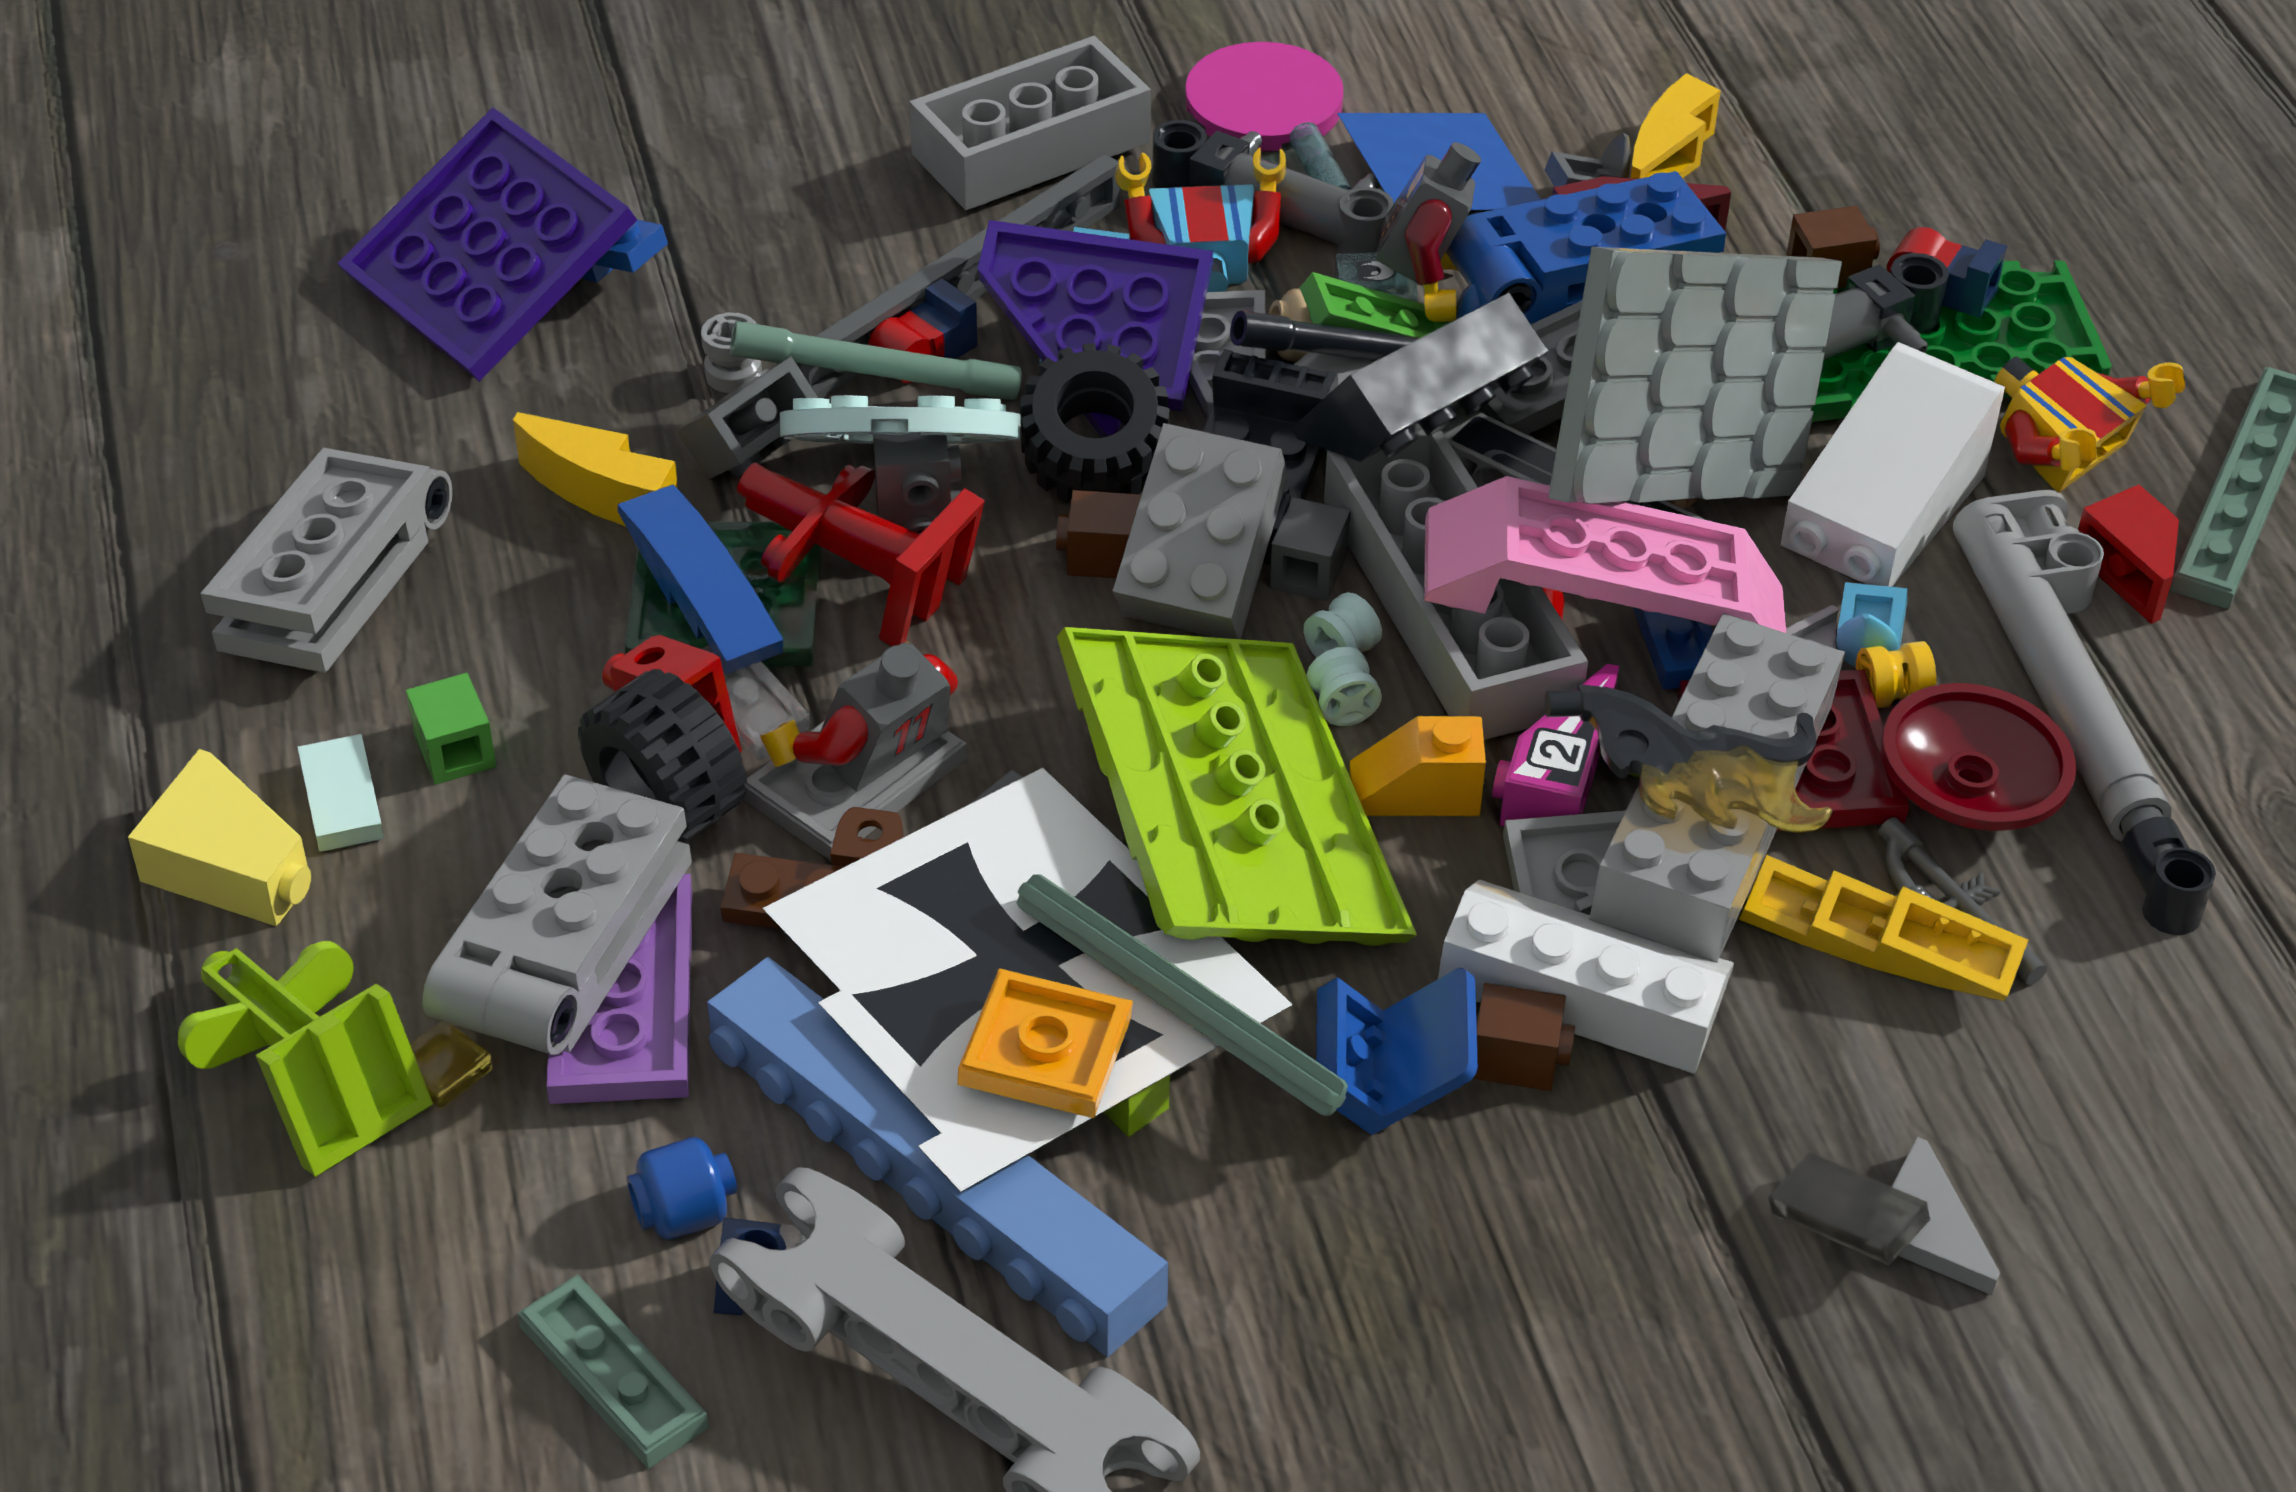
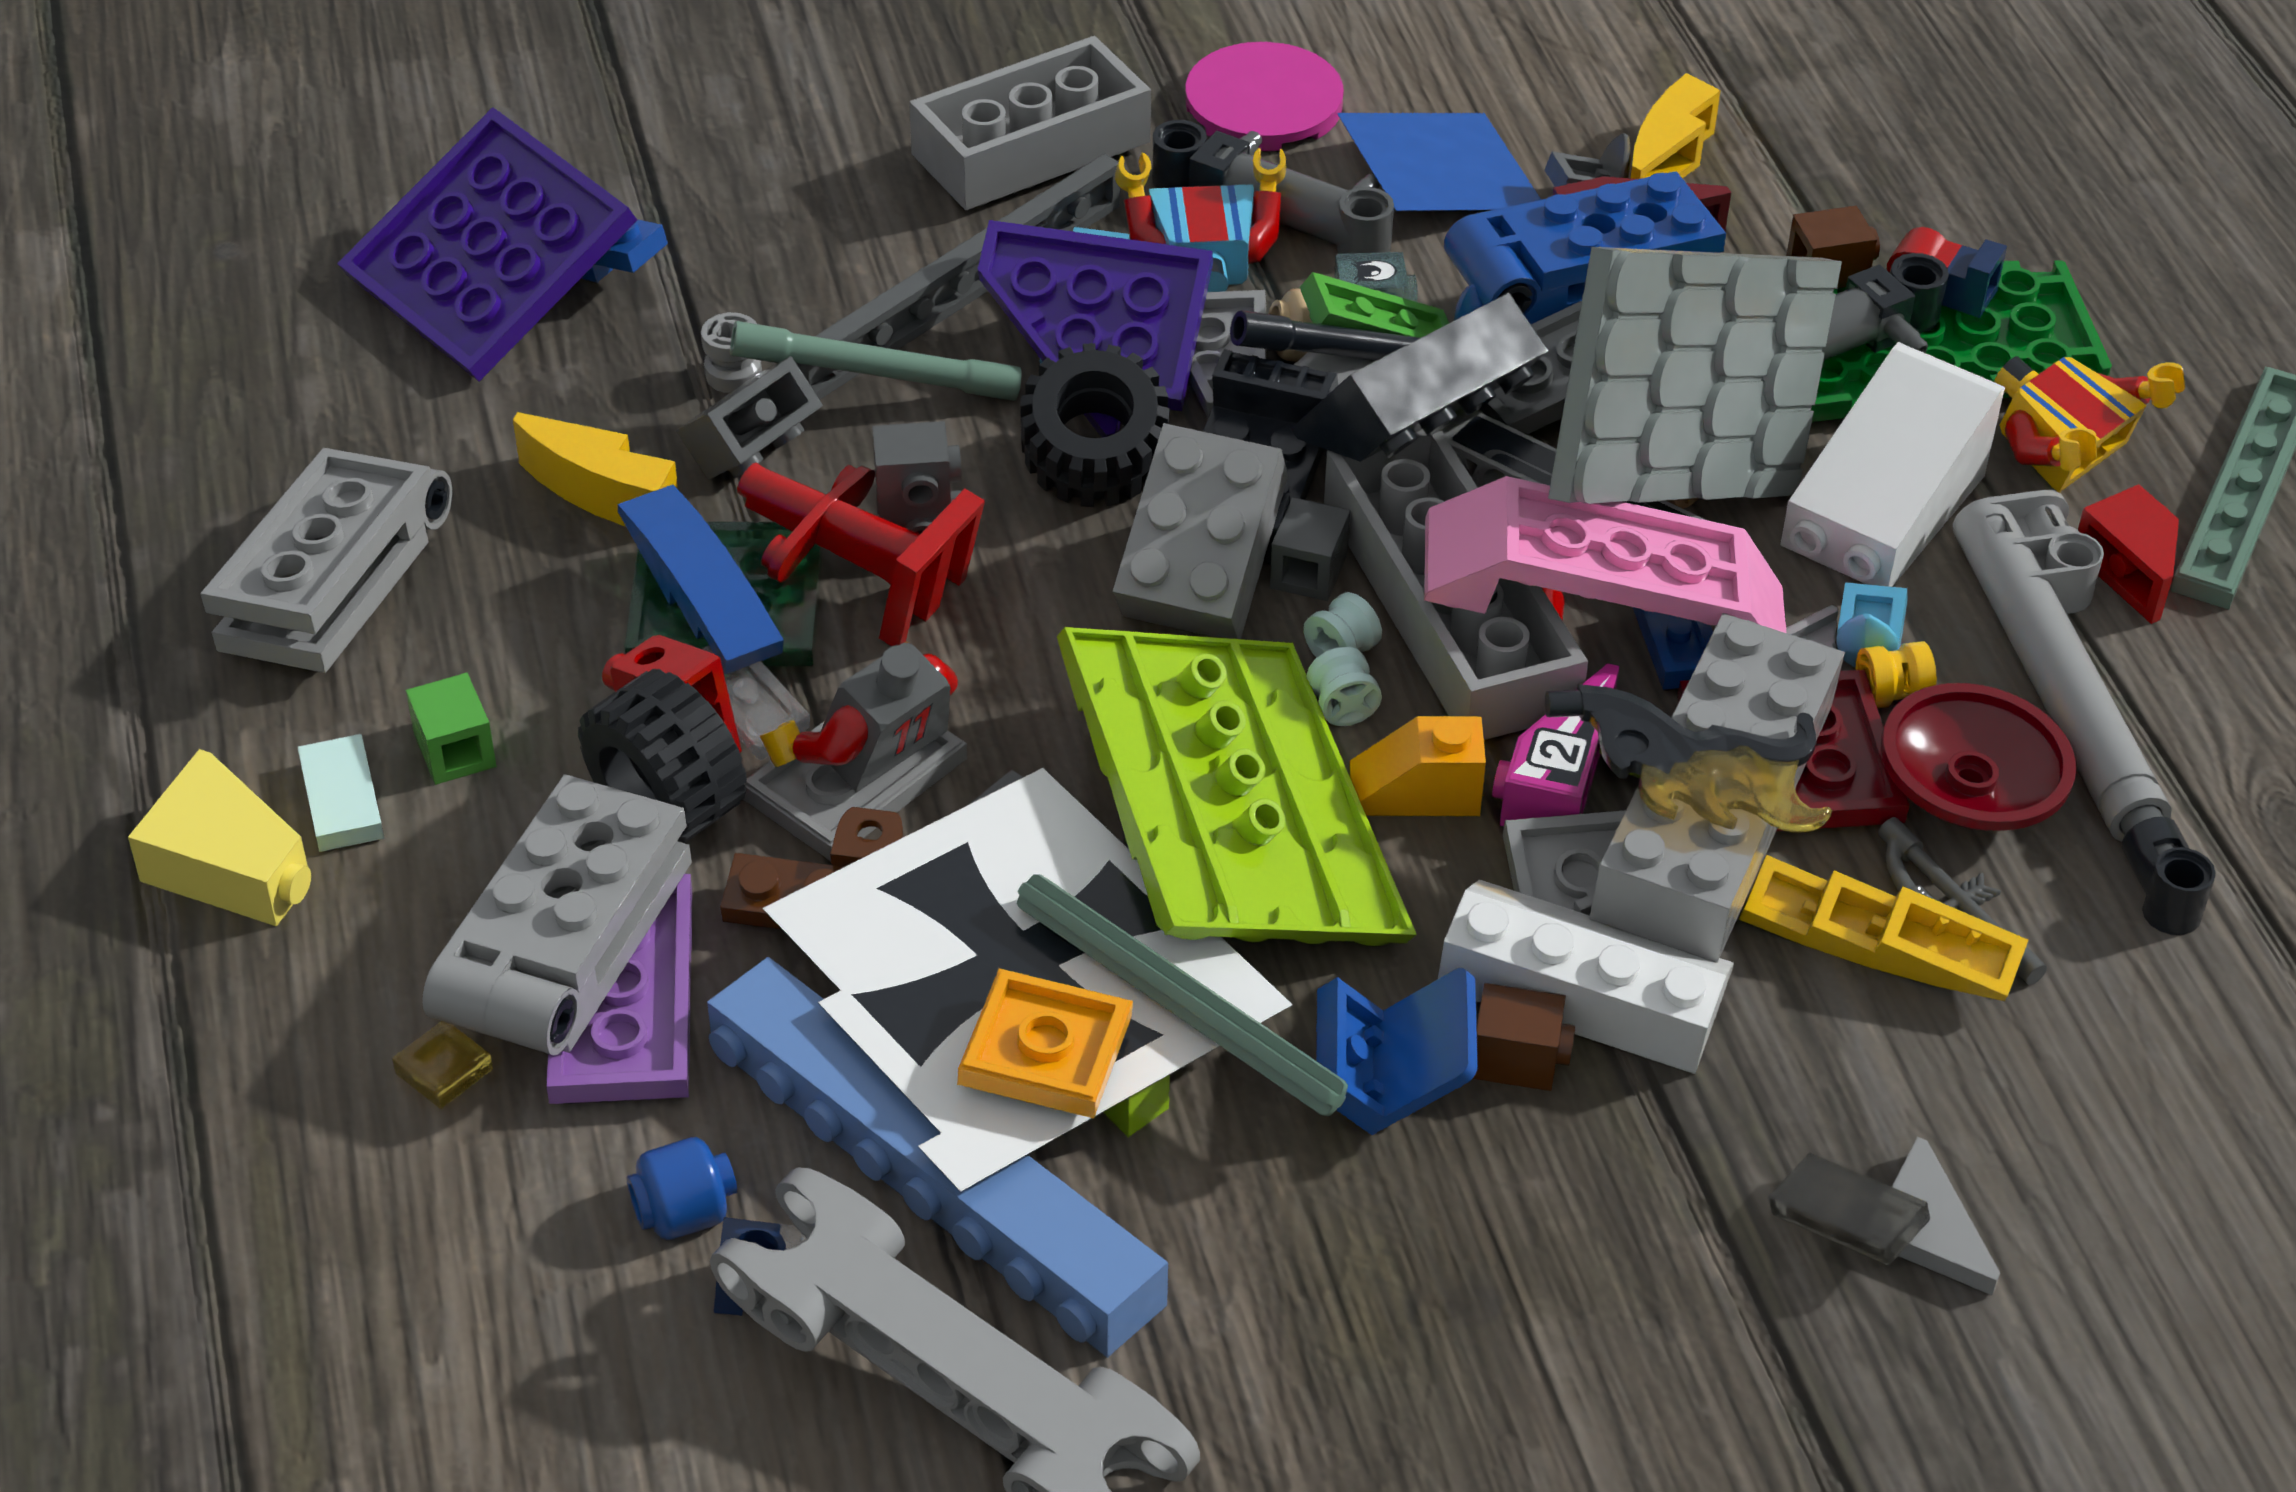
lime piece [178,941,433,1177] -> none
sand green tile [517,1274,709,1469] -> none
light aqua plate [780,395,1021,444] -> none
leg [868,279,978,383] -> none
reddish brown brick [1056,490,1142,578] -> none
clear light blue piece [1289,122,1352,190] -> none
torso [1375,142,1481,322] -> none

